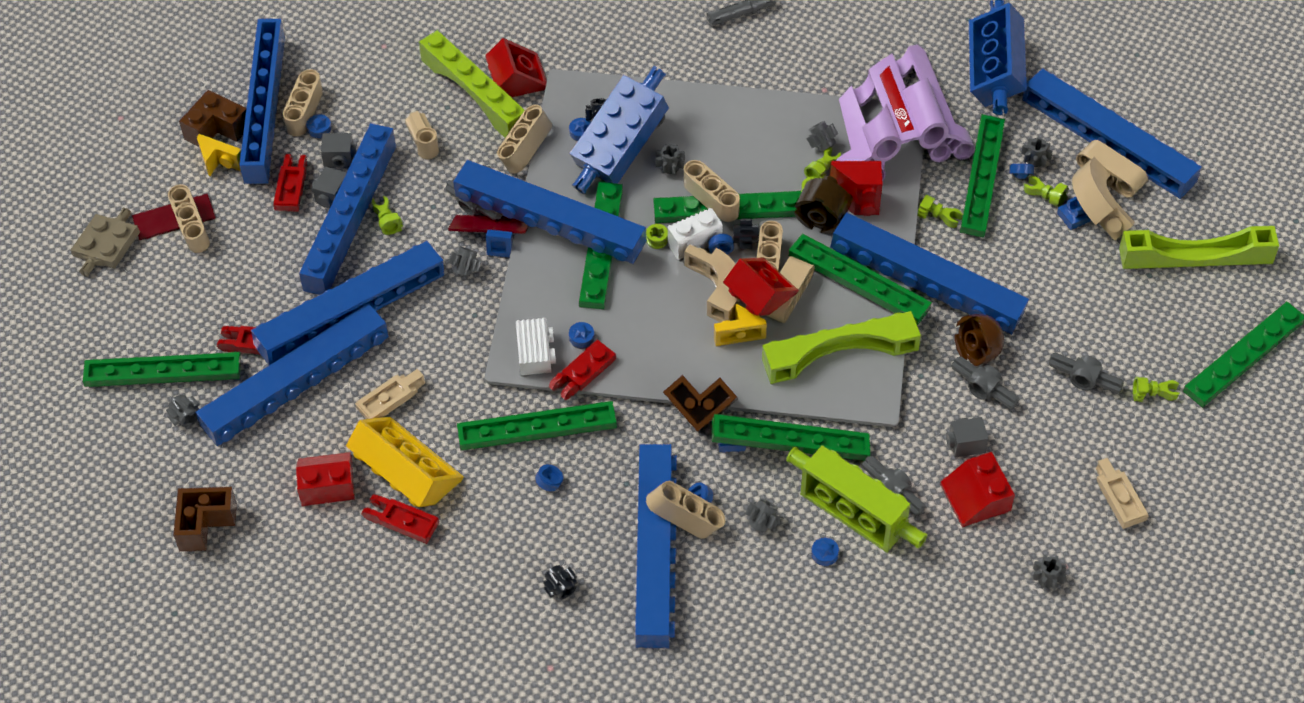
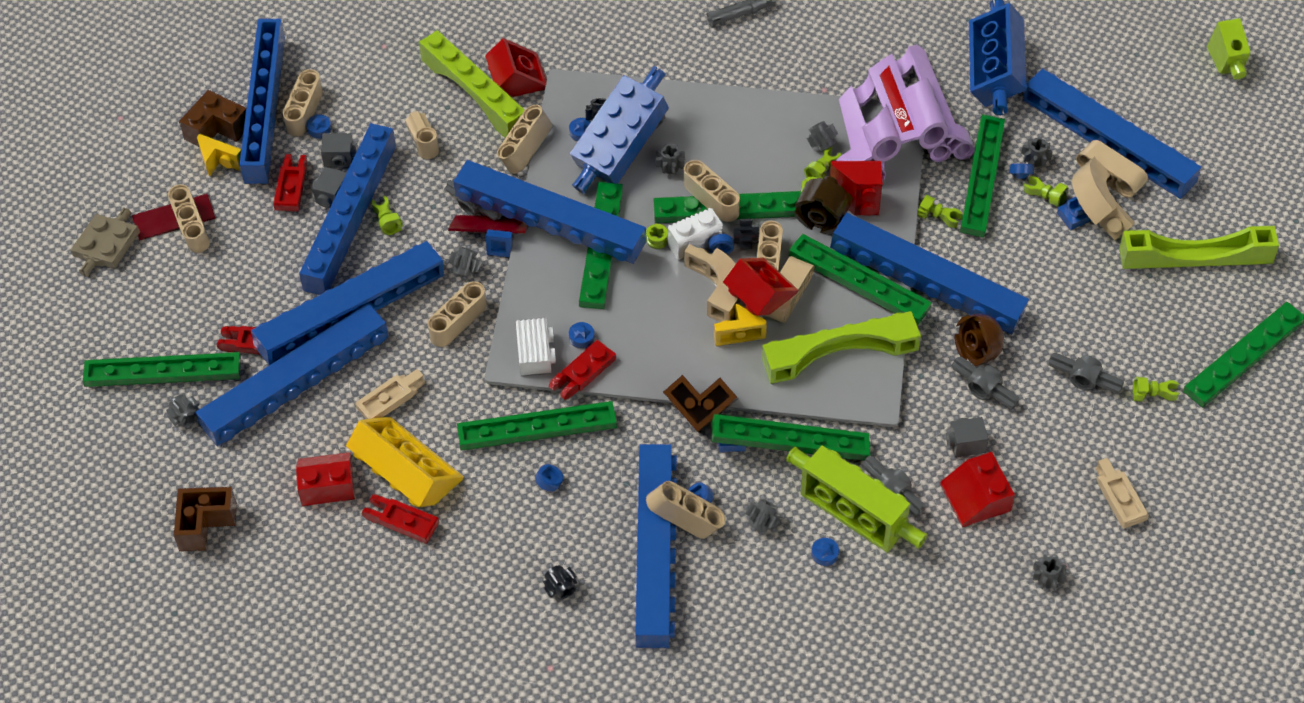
none -> tan beam [428,281,487,347]
none -> lime torso [1207,18,1250,80]

